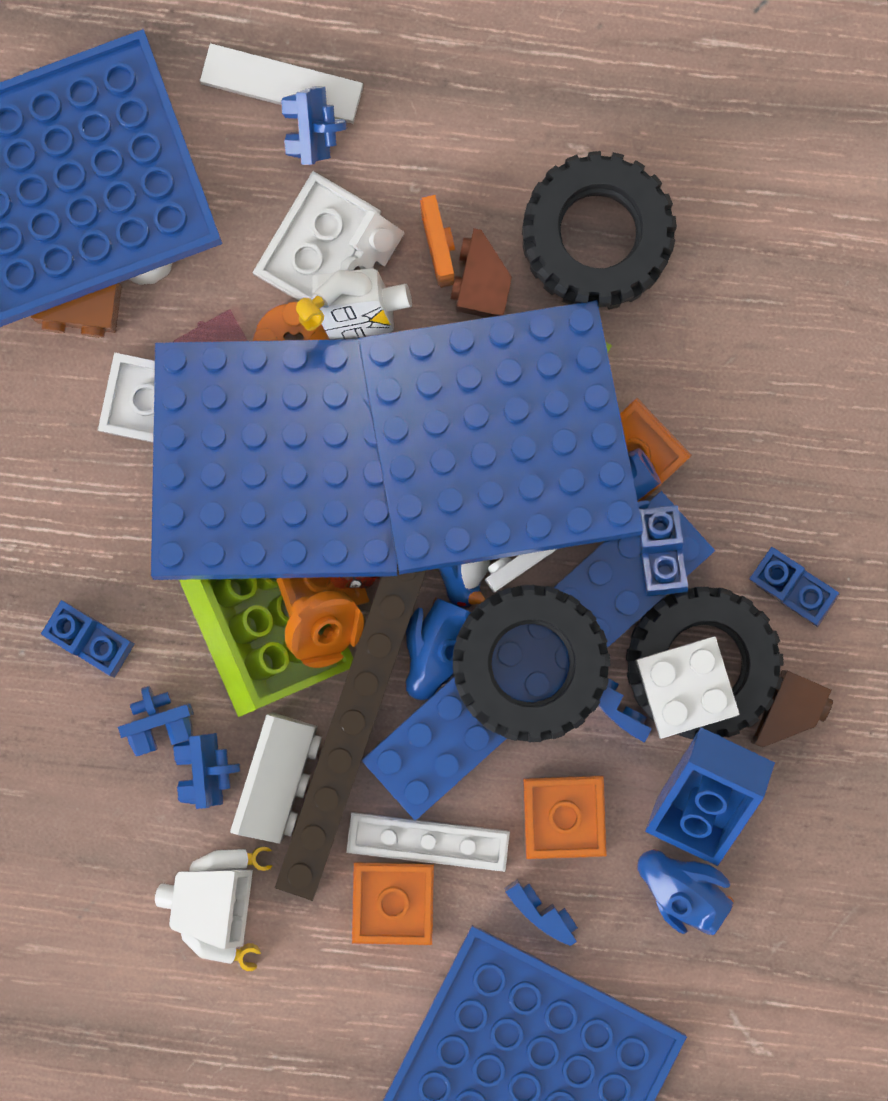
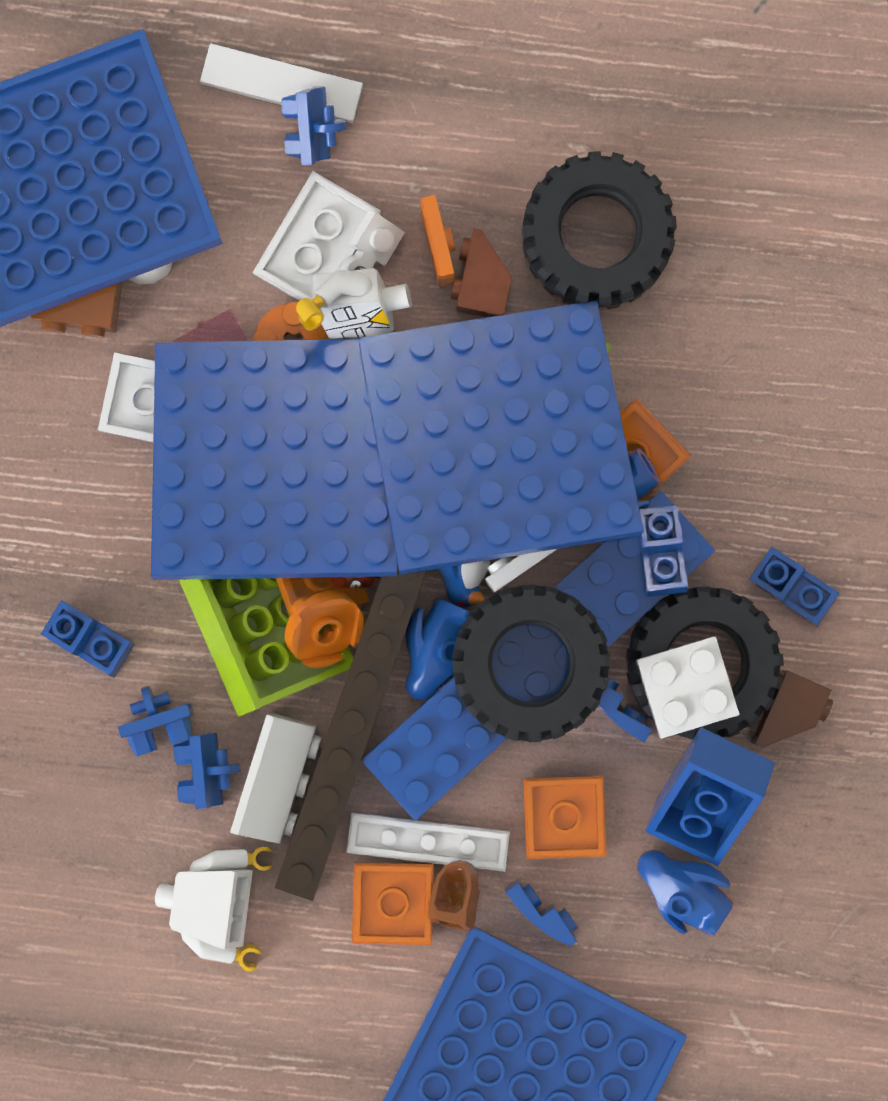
none -> rock [428,860,480,931]

